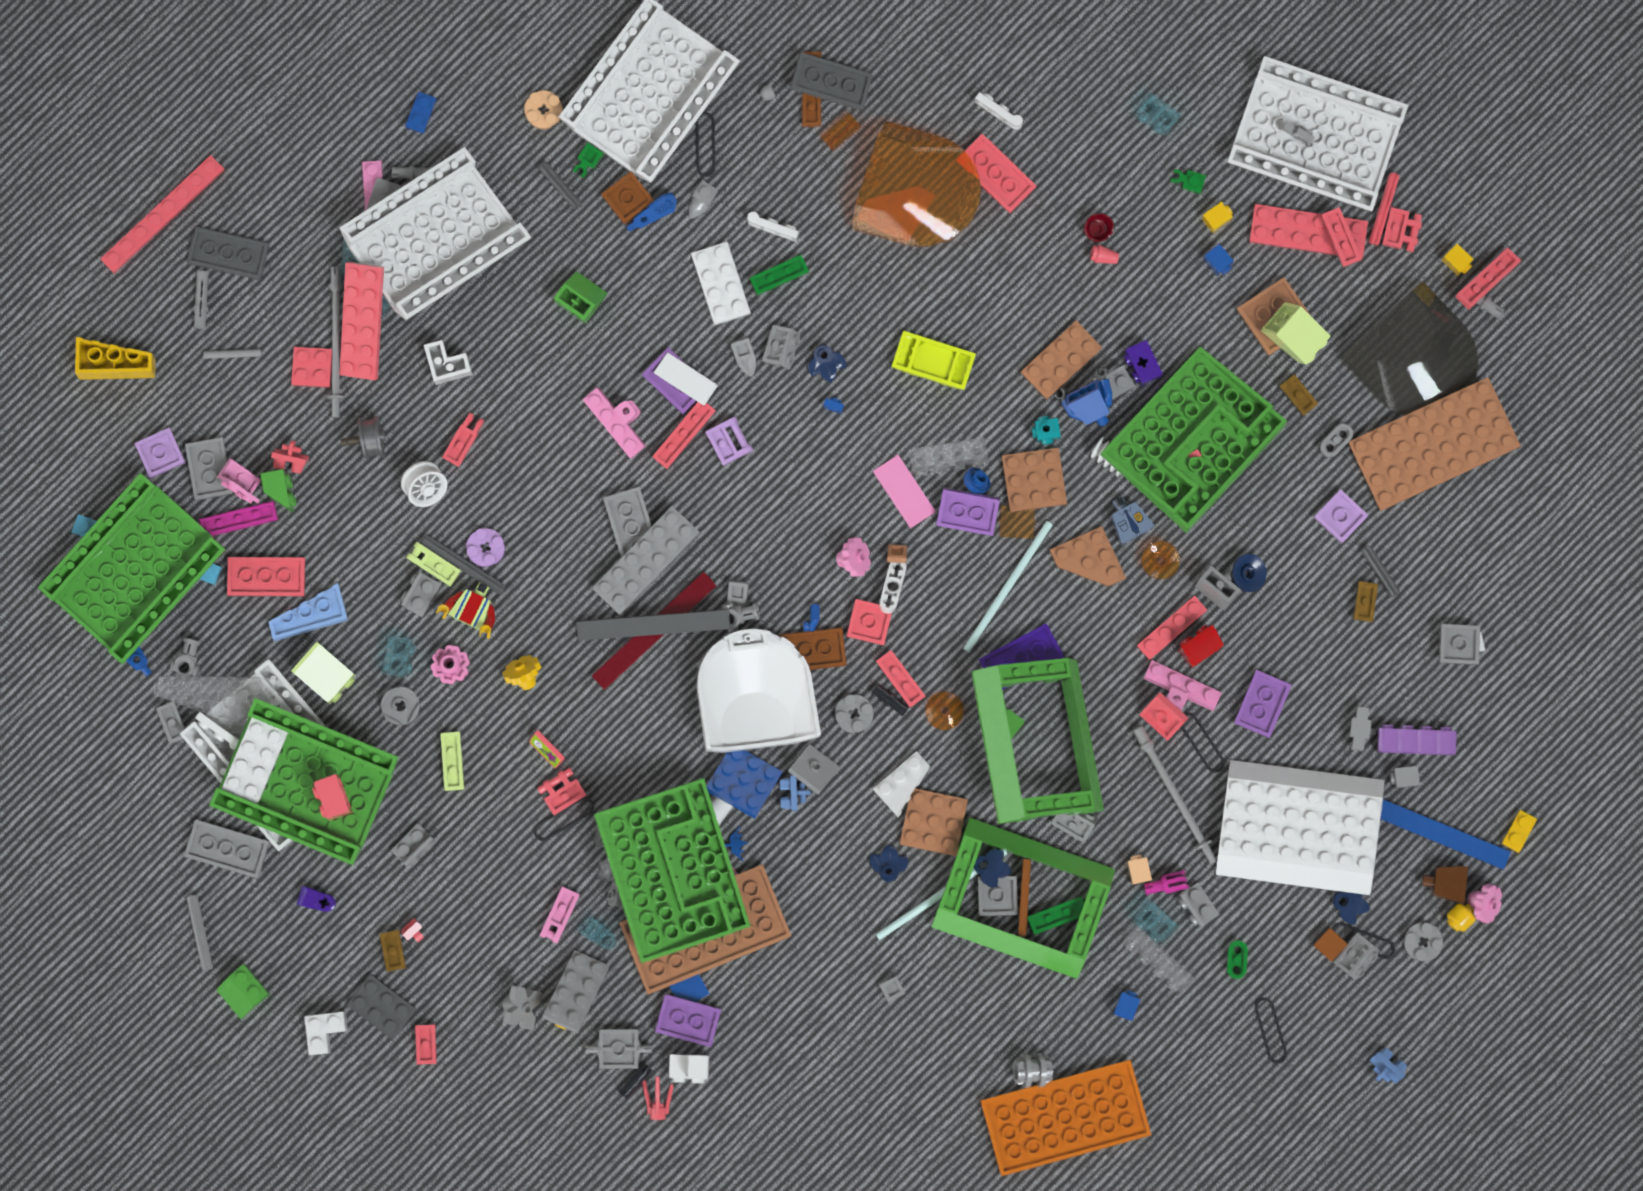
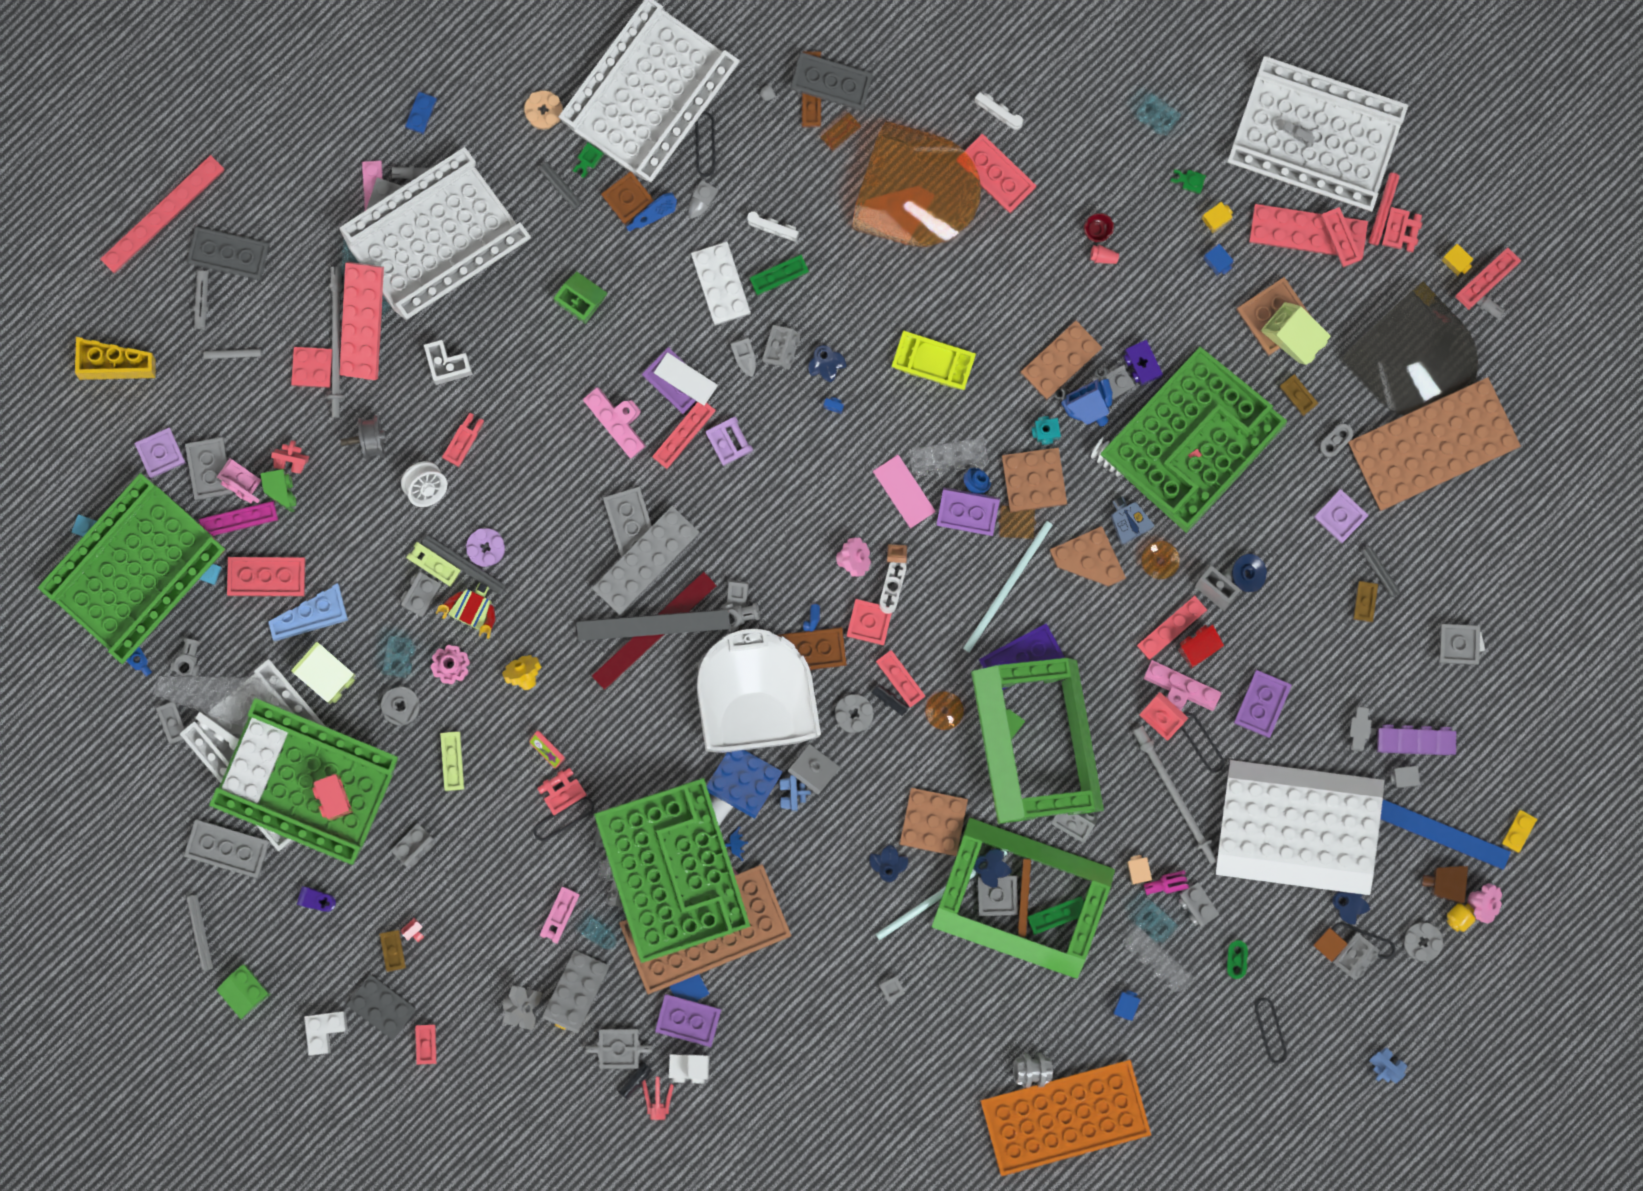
white wing [873,751,930,817] -> none

